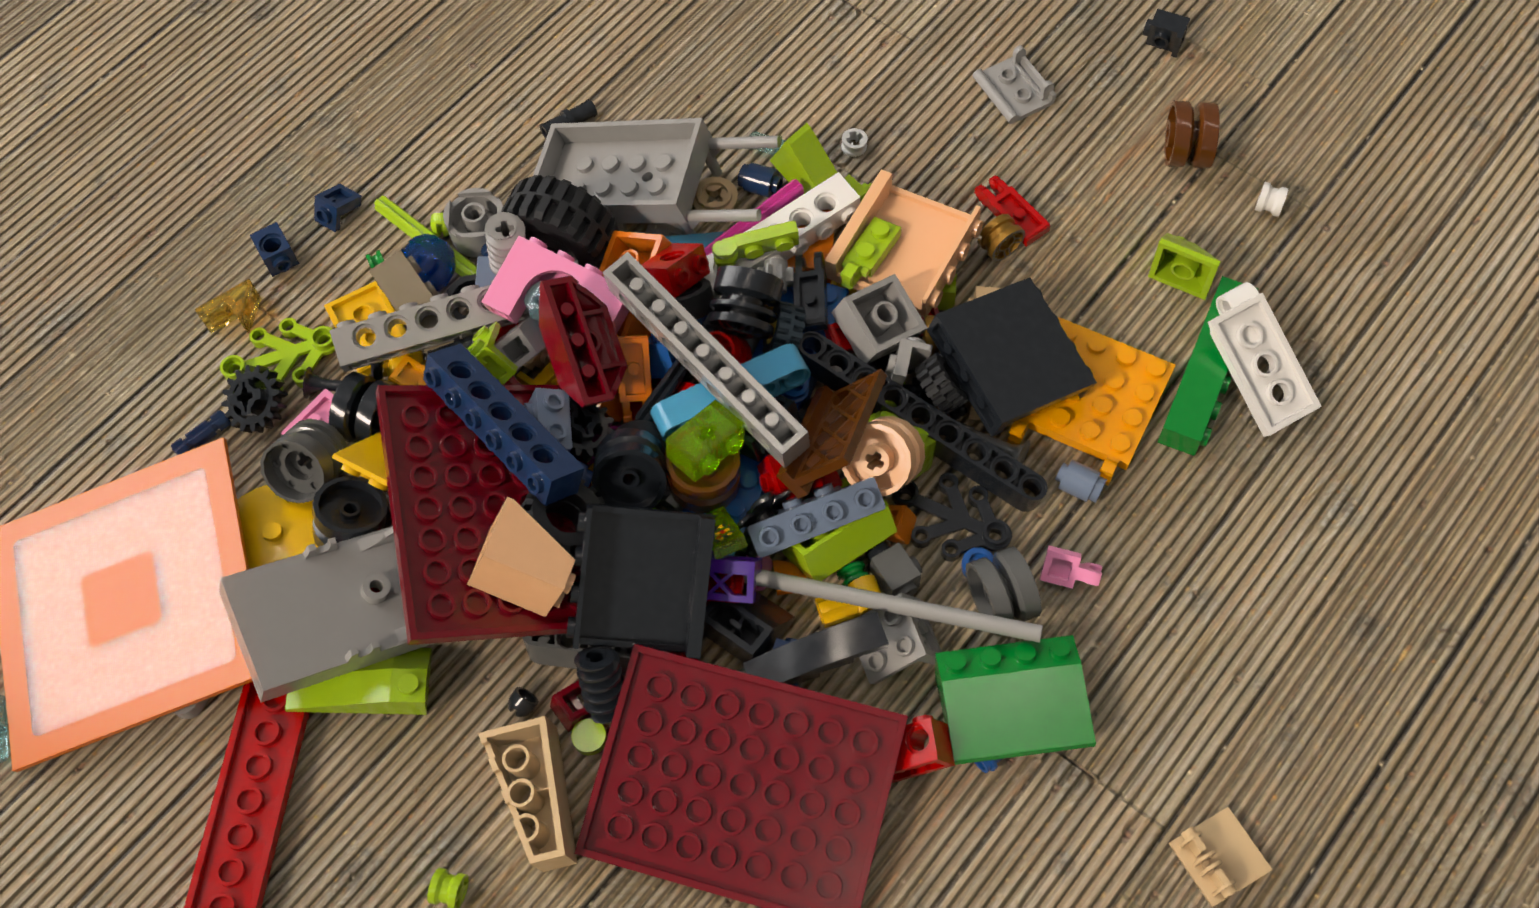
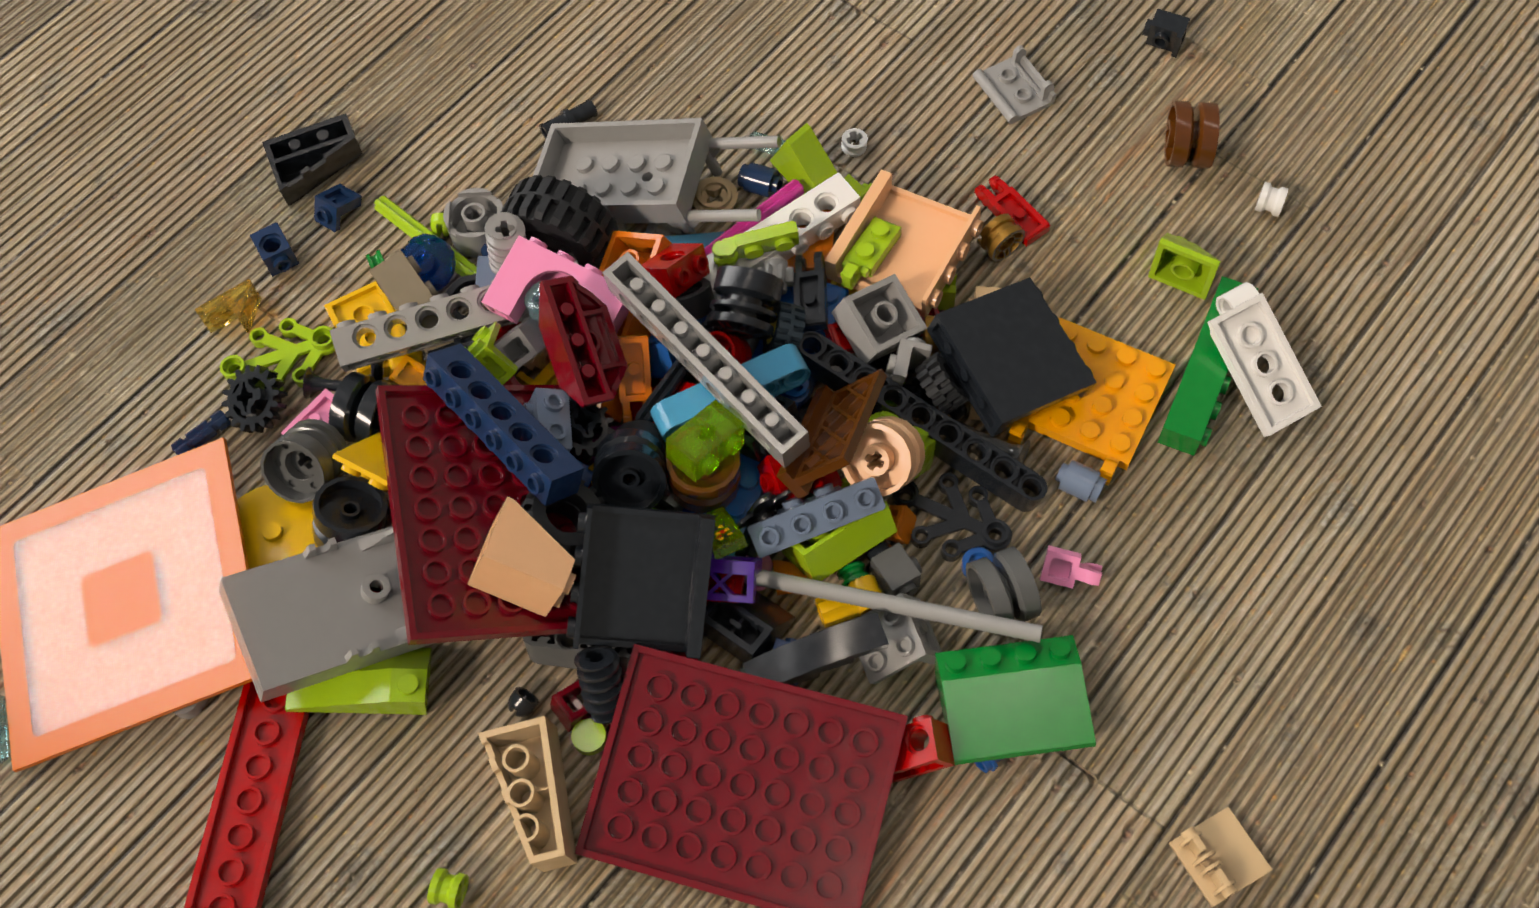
none -> black wedge [262,113,363,206]

